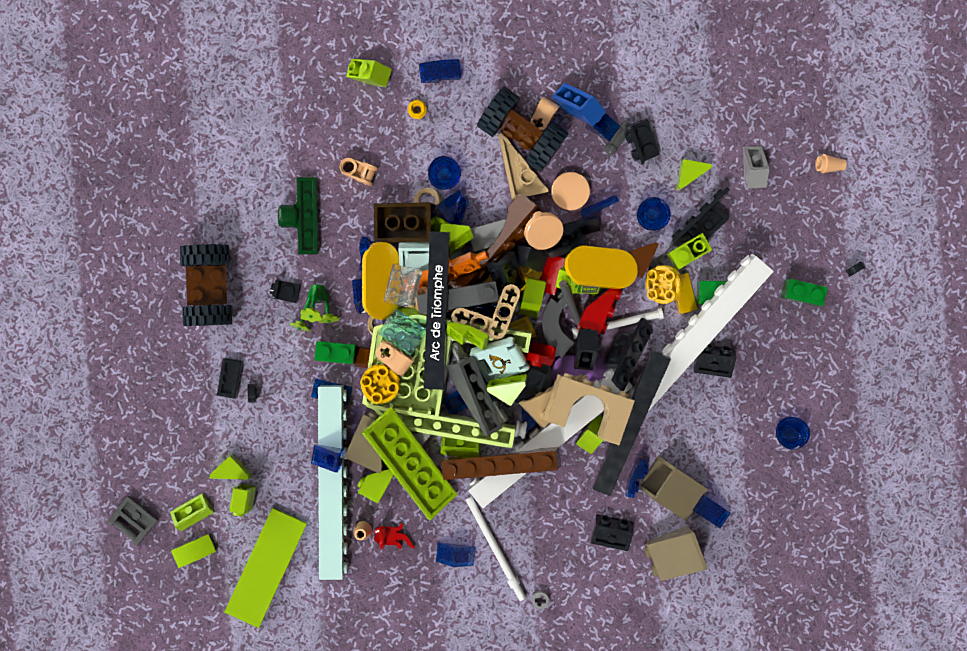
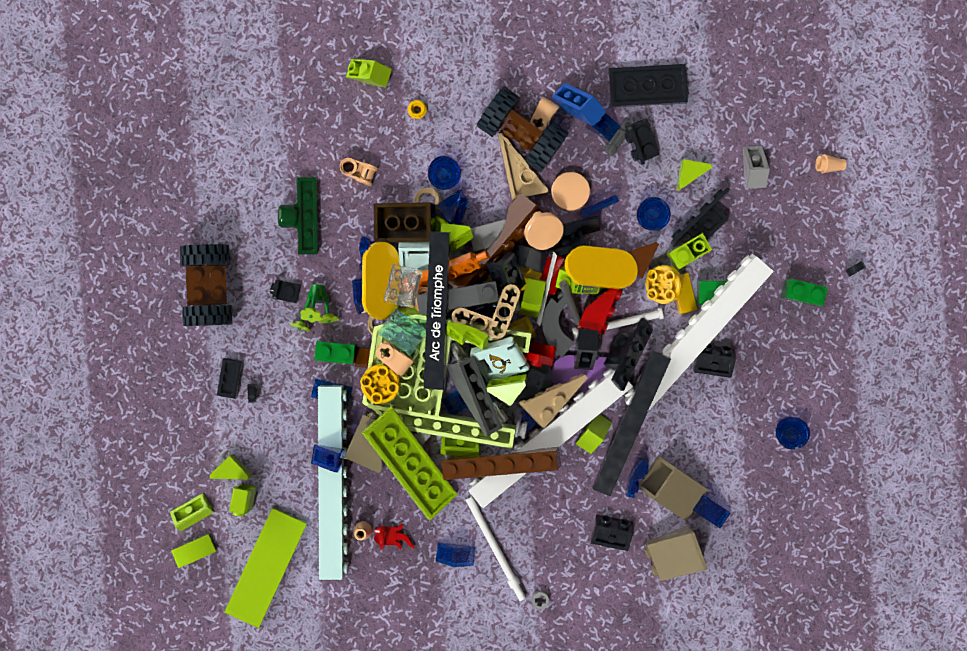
dark grey plate [107,495,159,546] -> none
lime slope [357,468,393,503] -> none
clear blue slope [419,59,462,83] -> none
tan arch [543,373,634,445] -> none
none -> white sticker [537,252,557,327]
none -> black plate [608,64,688,108]

